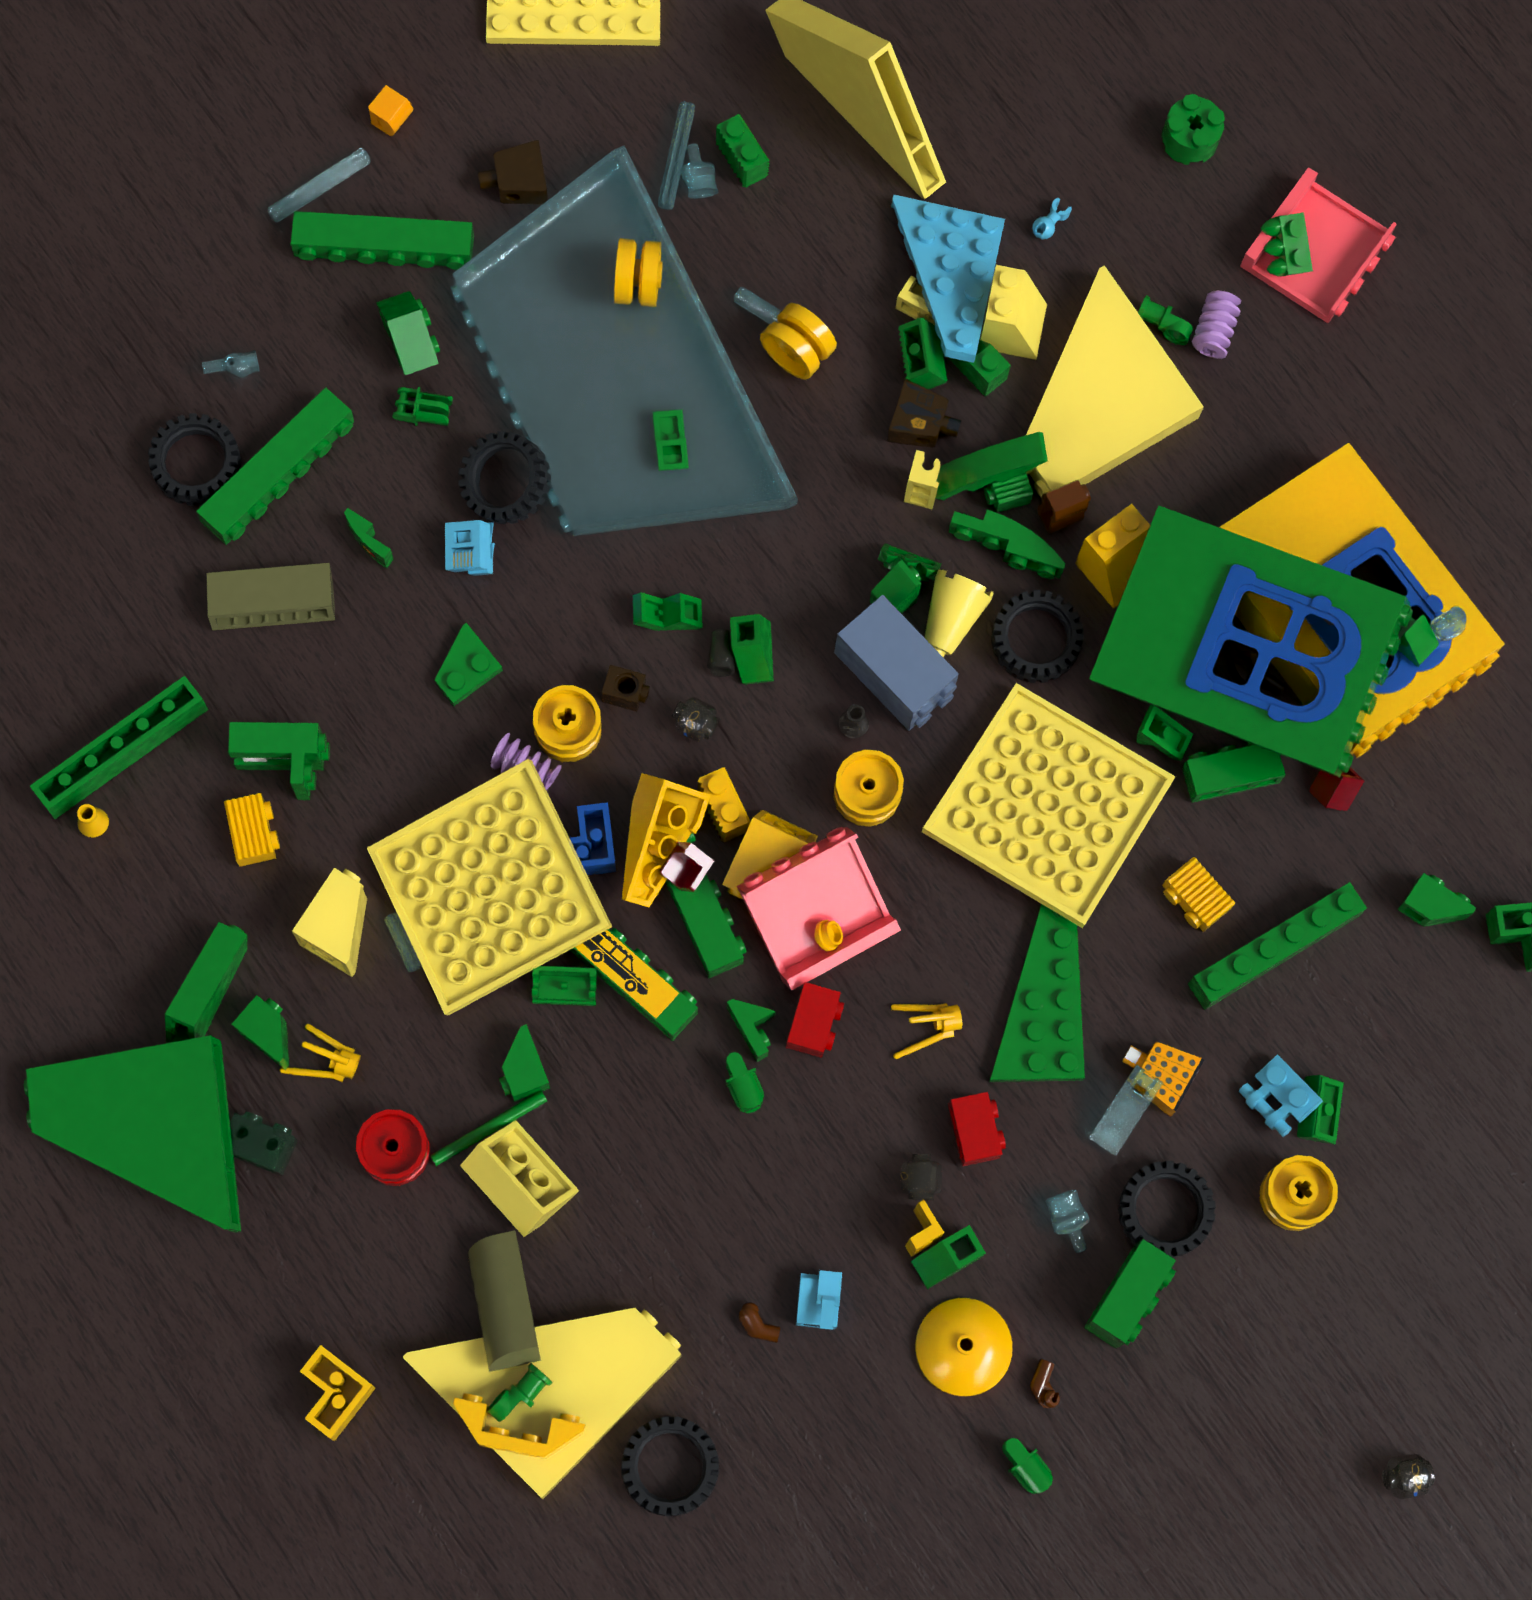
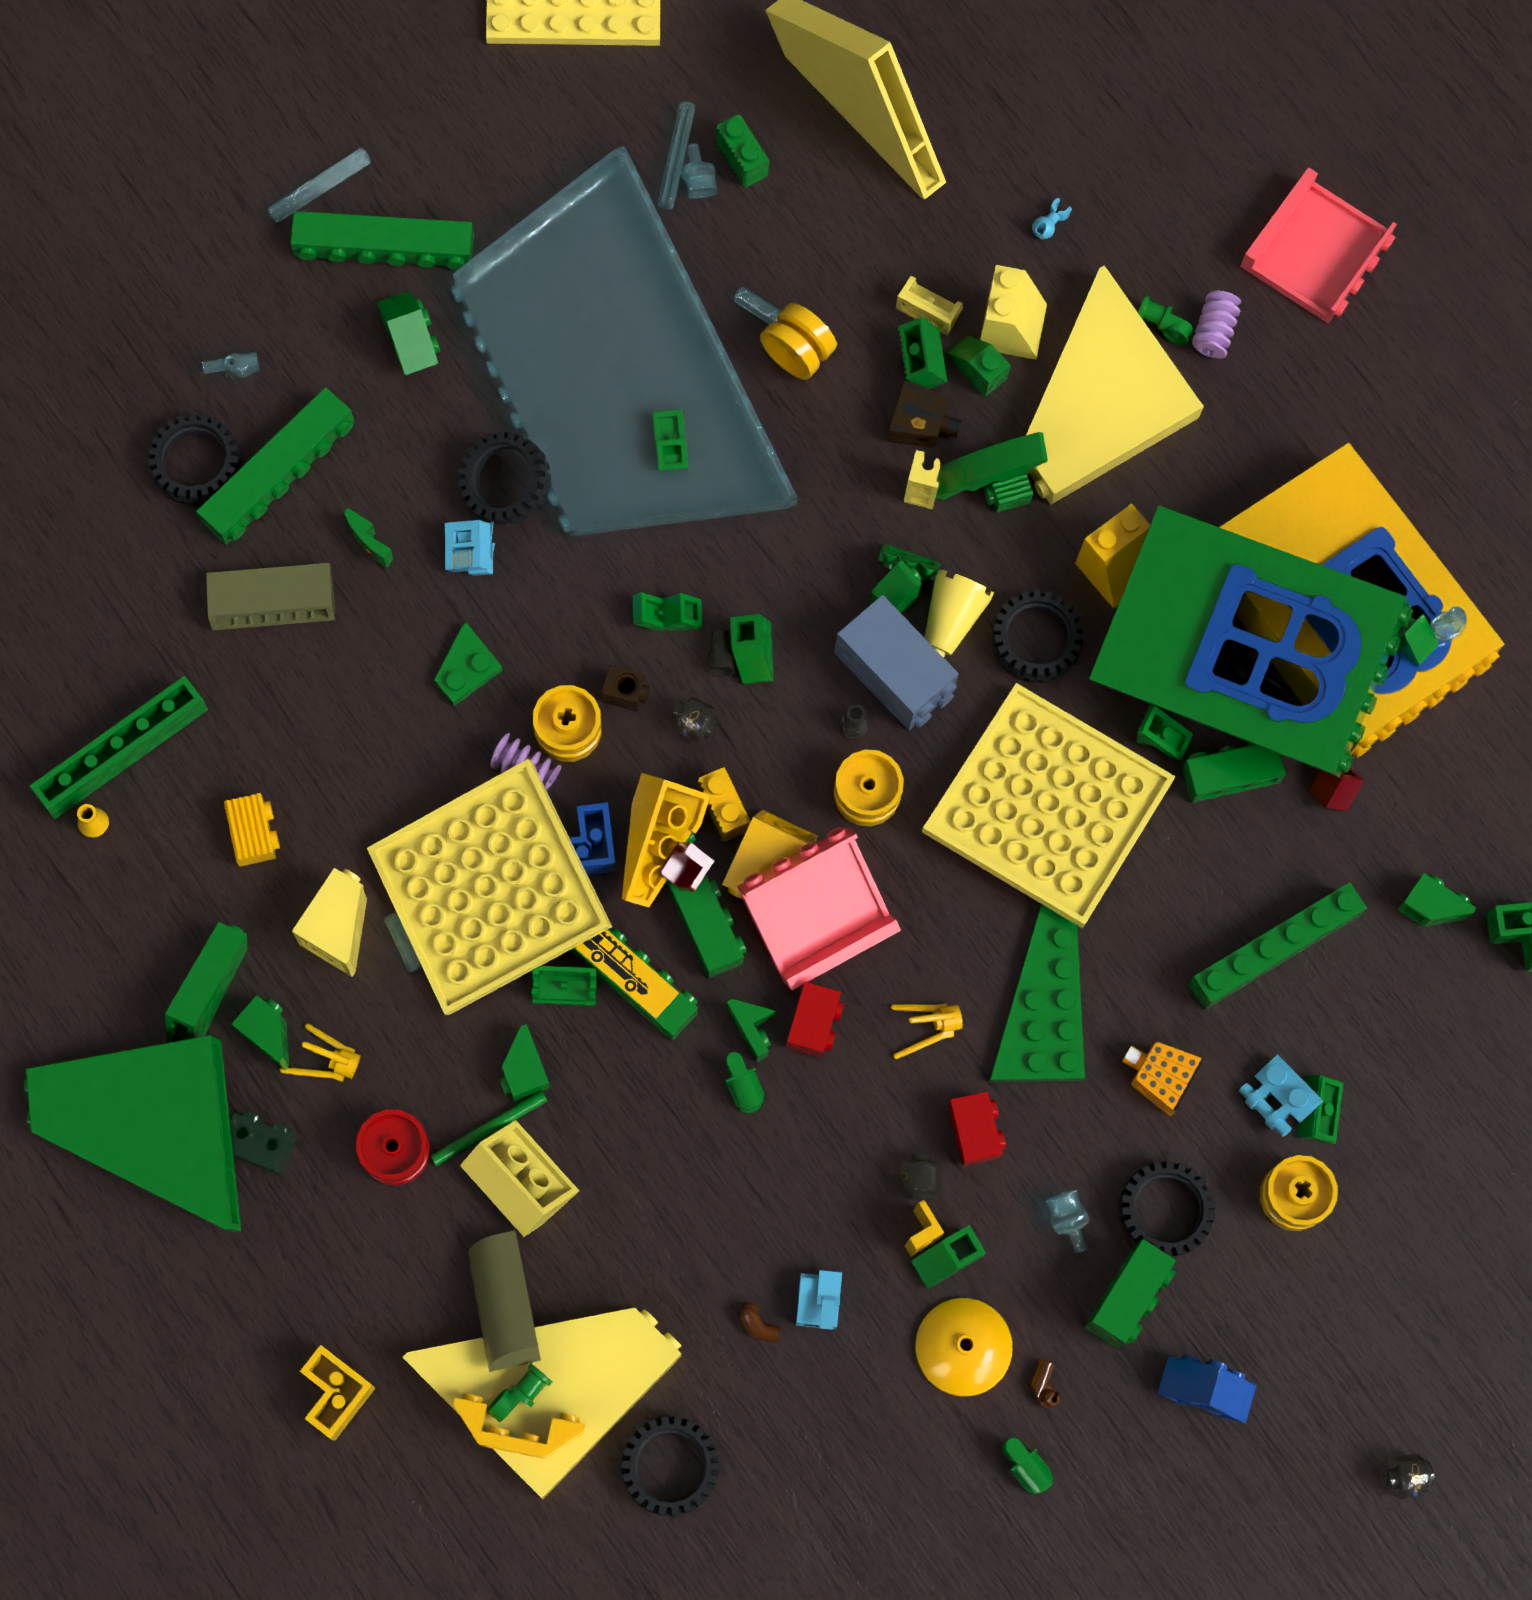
green brick [228,722,330,800] -> none
light orange piece [368,85,413,136] -> none
green arm [392,387,453,426] -> none
dark brown torso [478,140,548,204] -> none
yellow wheel [614,238,663,307] -> none
yellow plate [814,920,843,951] -> none
medium azure wing [891,195,1005,363] -> none
green slope [948,509,1065,579] -> none
reddish brown brick [1038,480,1091,534] -> none
clear light blue plate [1089,1065,1164,1156] -> none
green brick [1161,94,1225,165] -> none
yellow brick [1162,857,1235,932] -> none
green plate [1261,212,1313,277] -> none
none -> blue brick [1157,1354,1256,1423]

